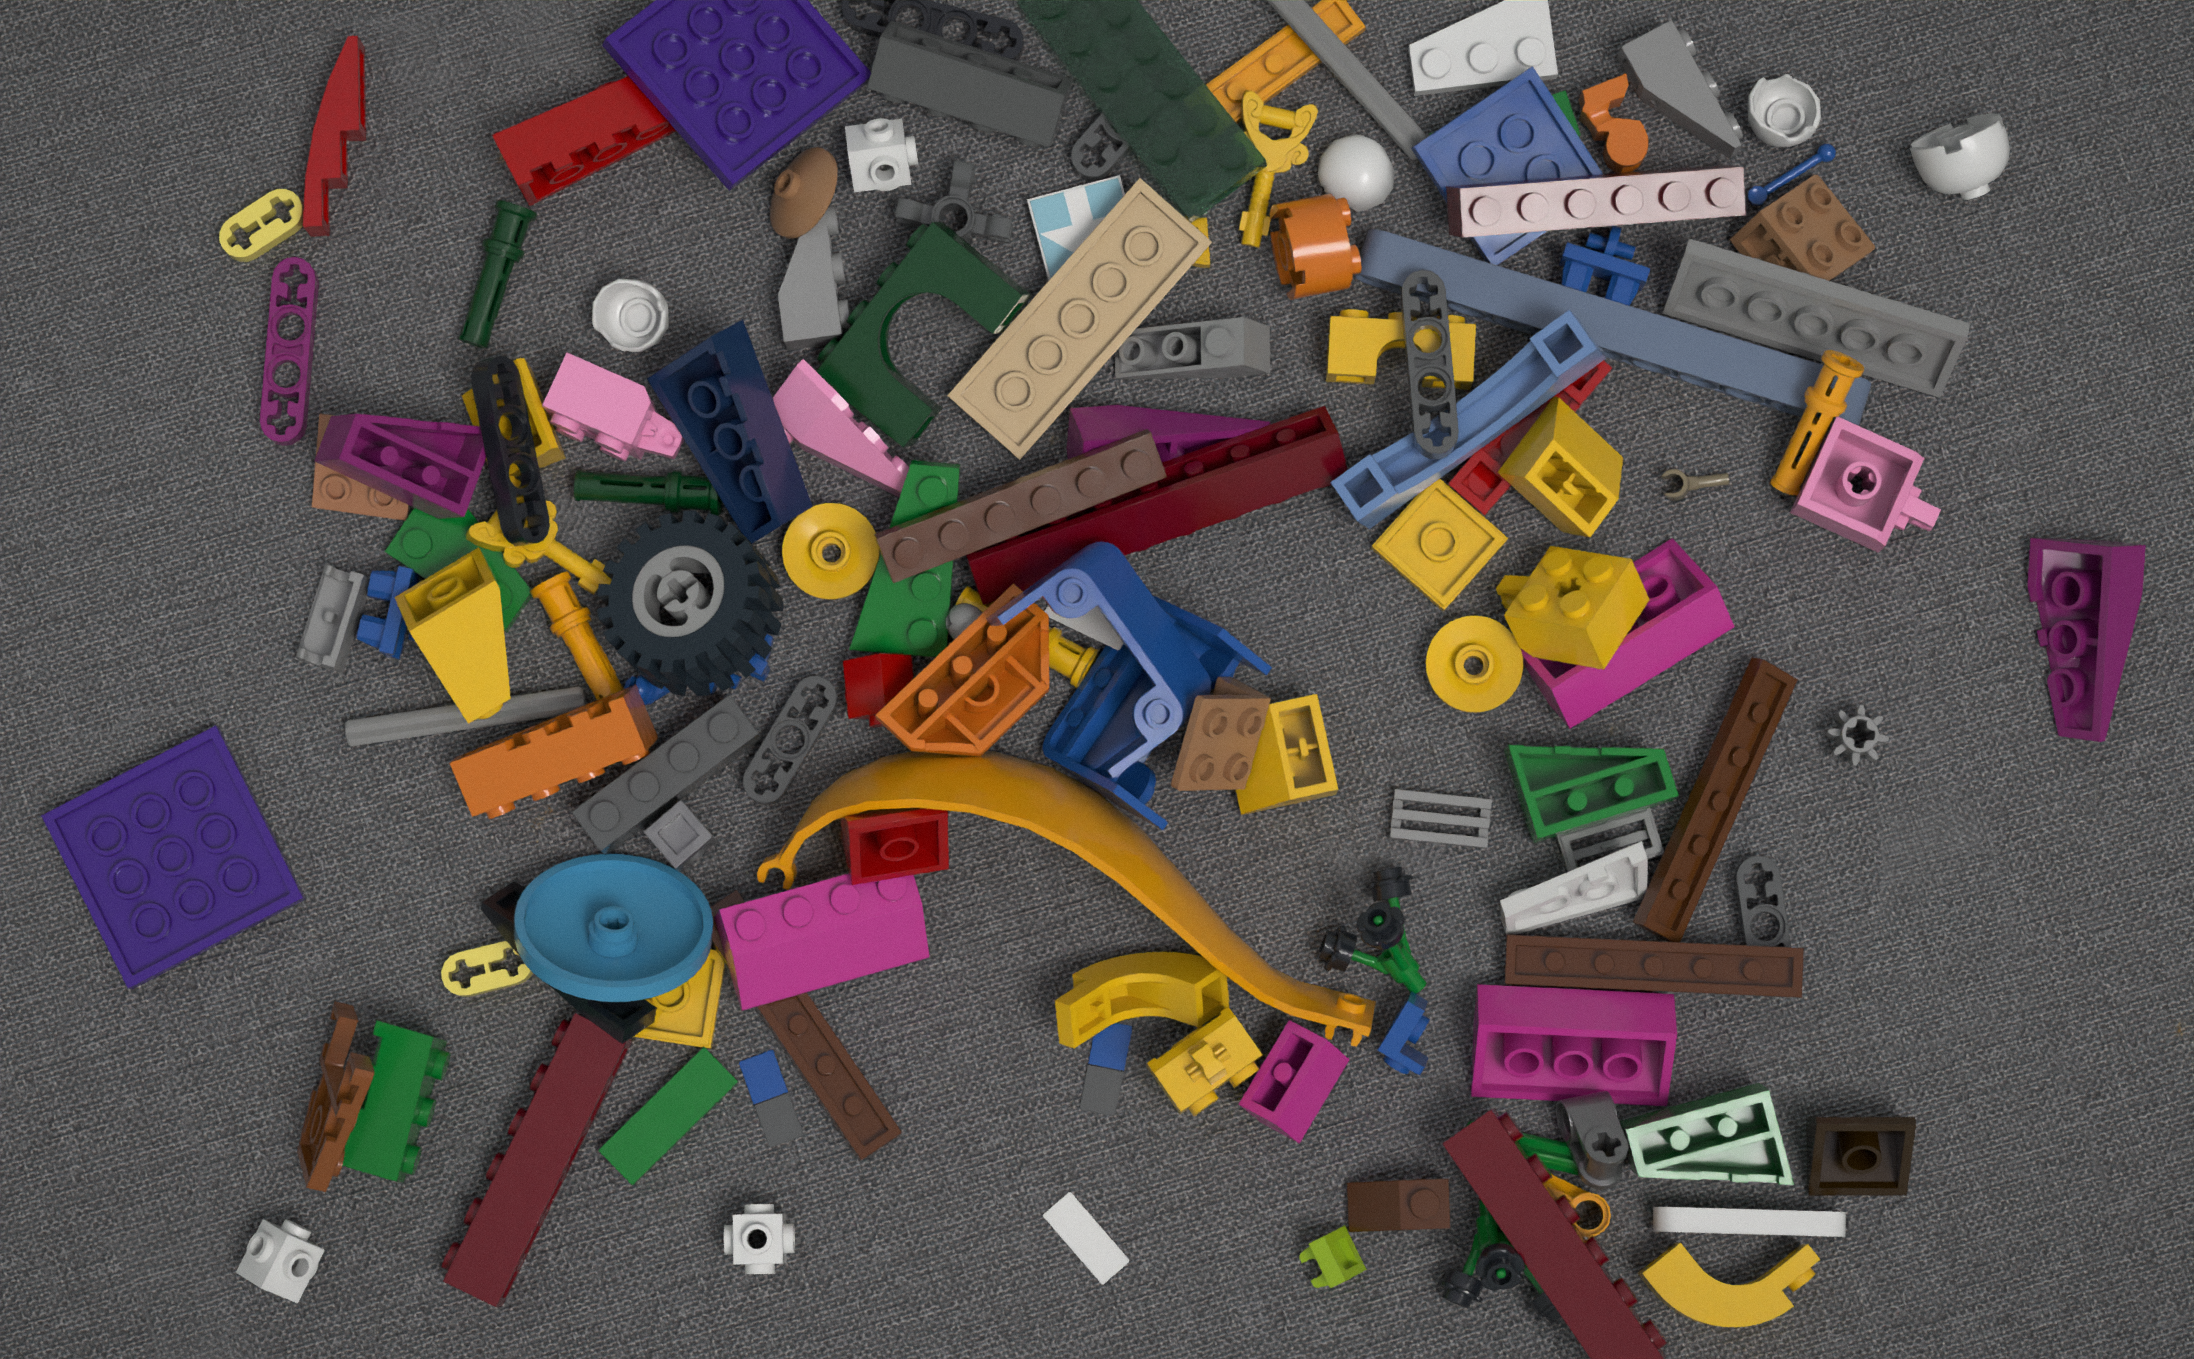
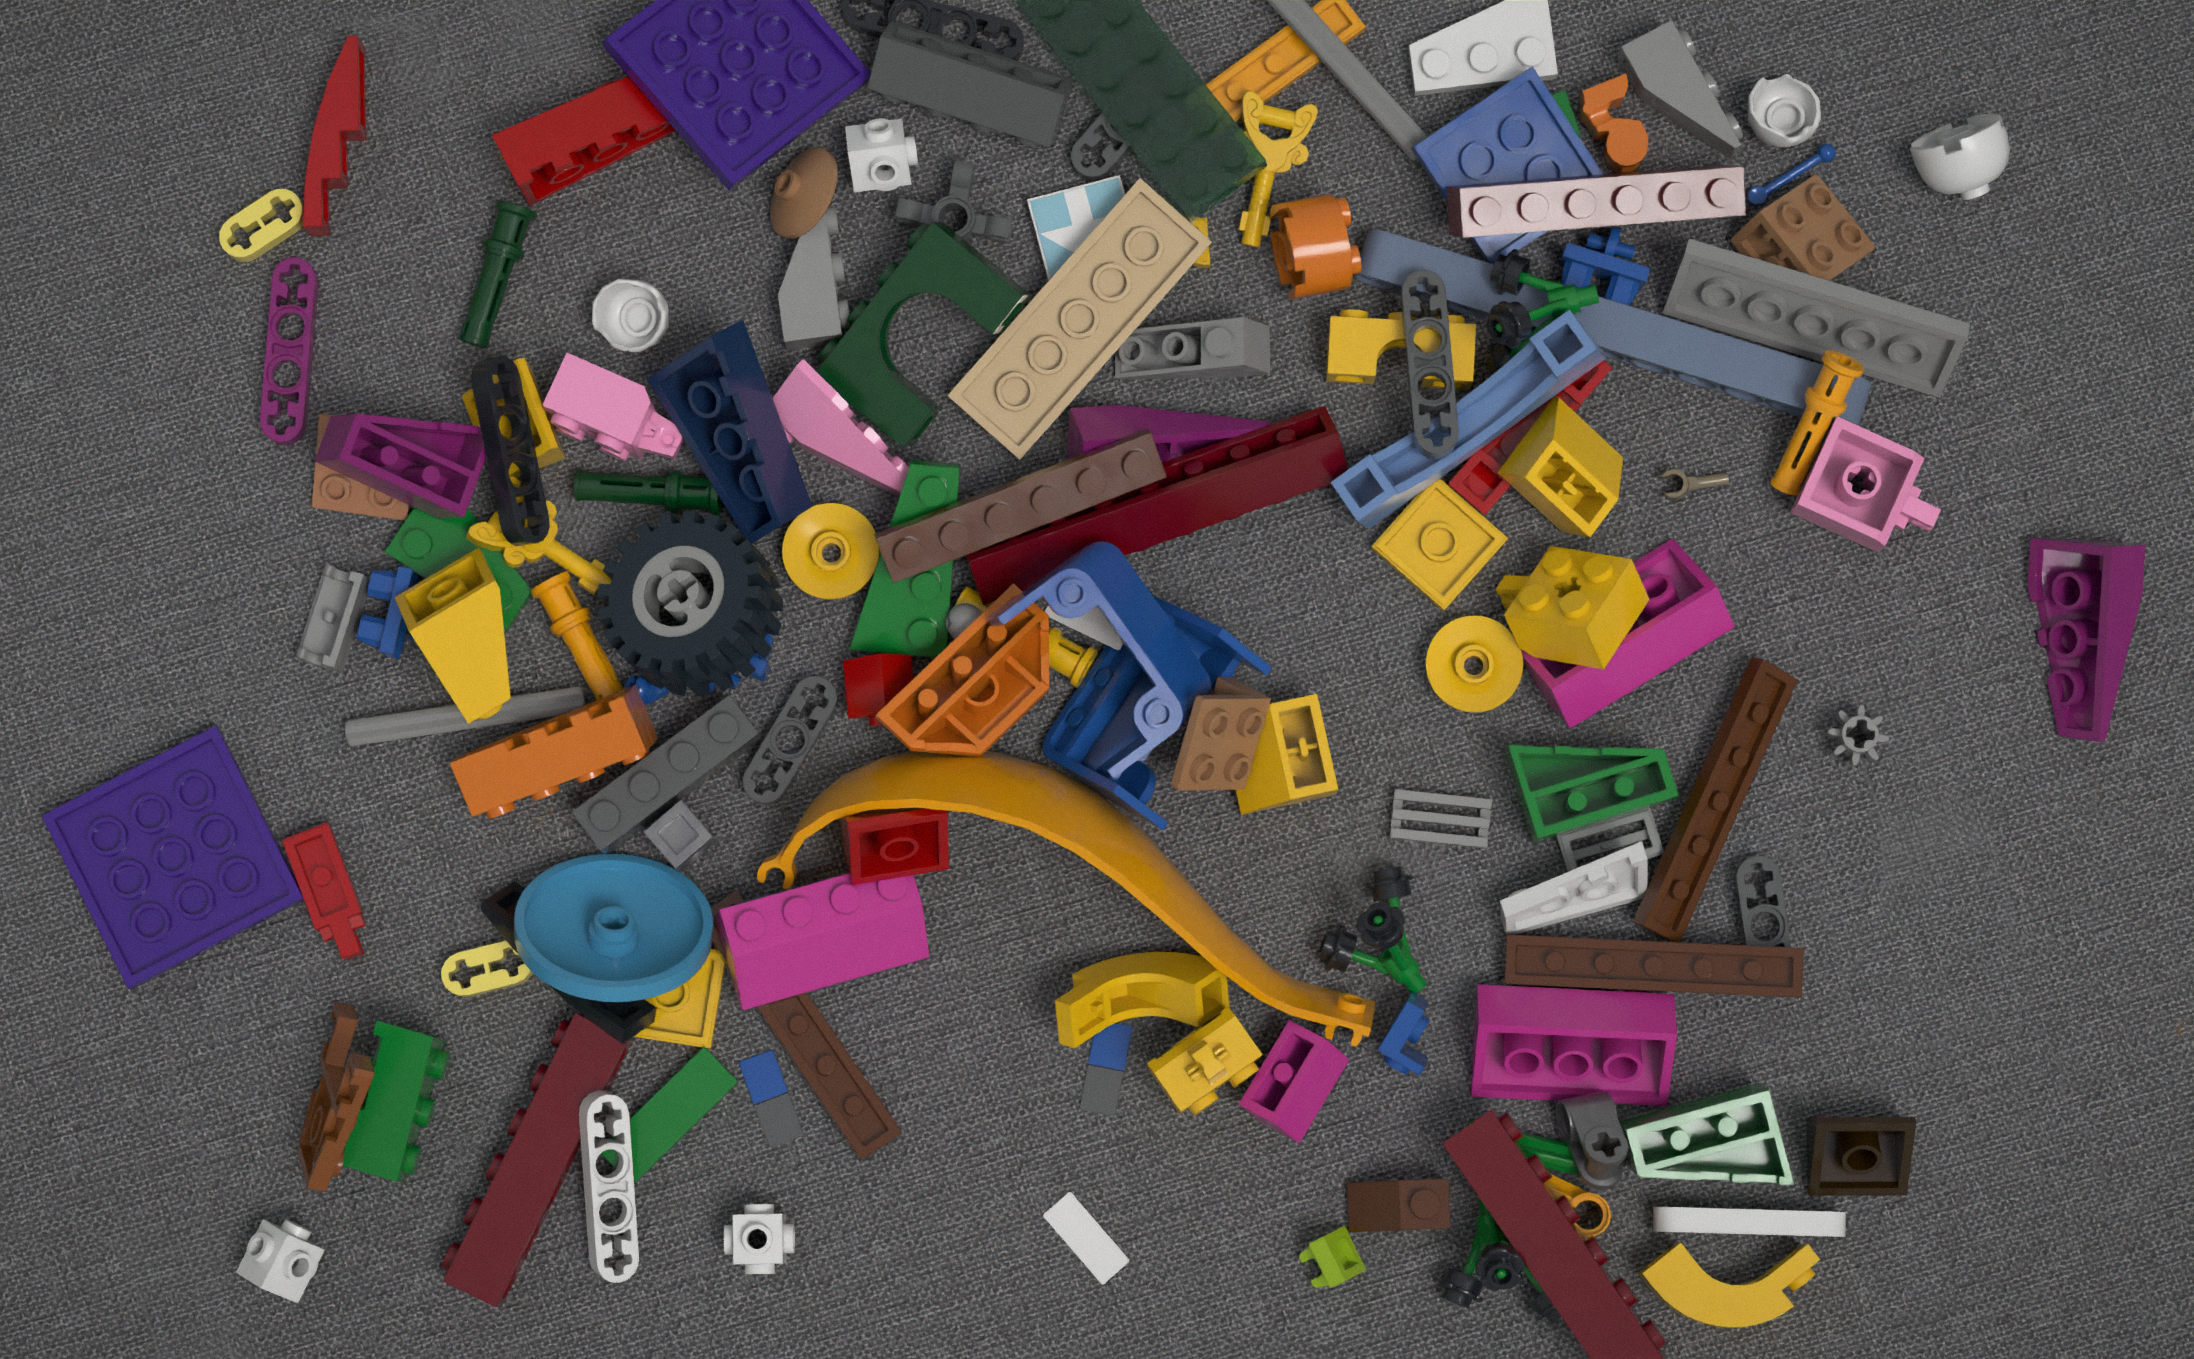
white hair [1318,134,1395,212] -> none
none -> red hinge [282,822,366,961]
none -> white beam [579,1090,639,1283]
none -> black plant [1486,249,1599,375]

